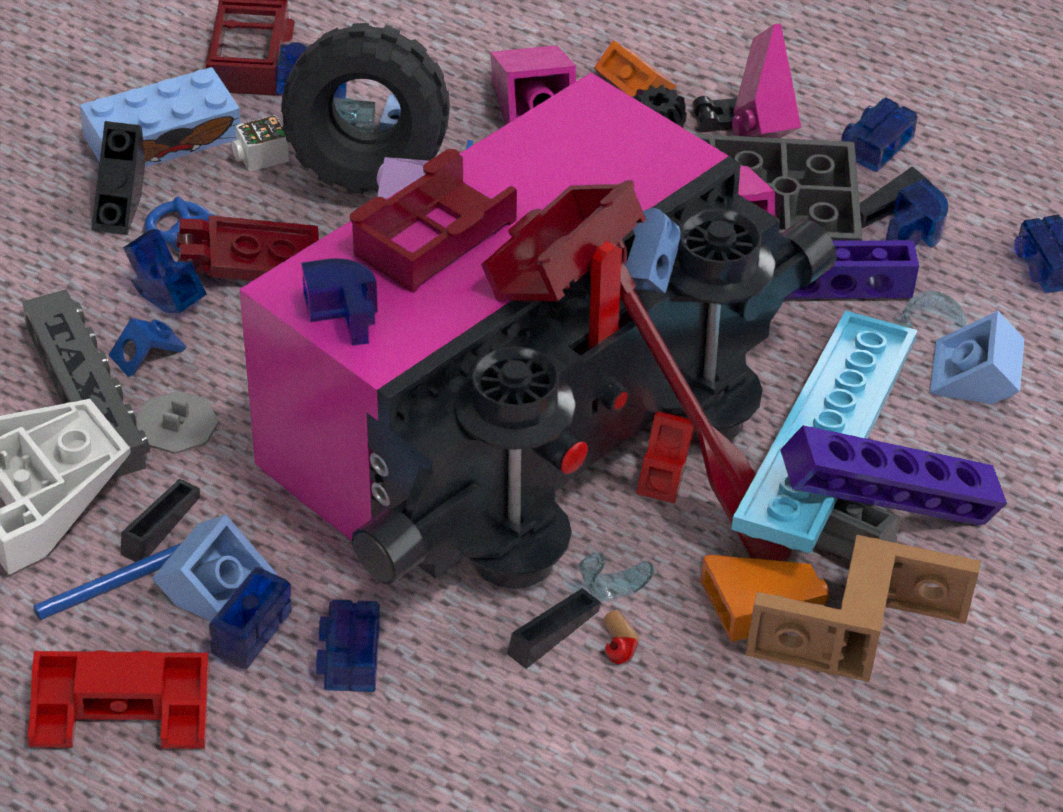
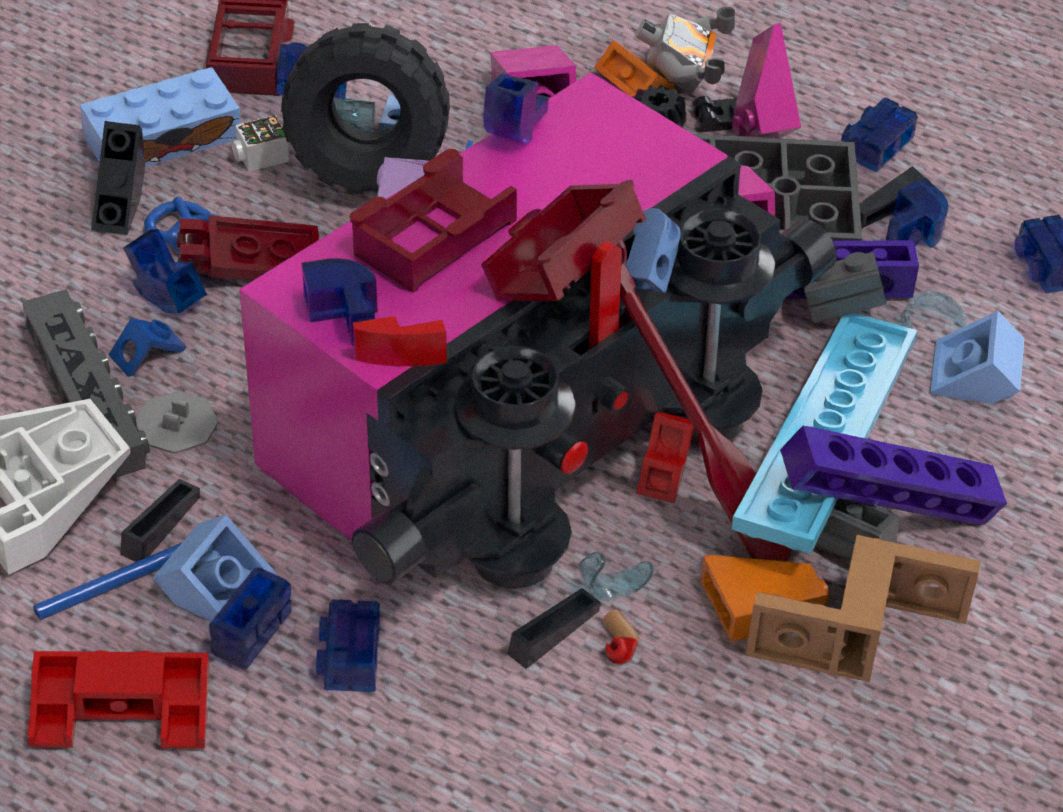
none -> red slope [353,315,447,367]
none -> clear blue brick [483,73,549,143]
none -> torso [635,6,735,93]
none -> dark grey brick [804,252,887,323]

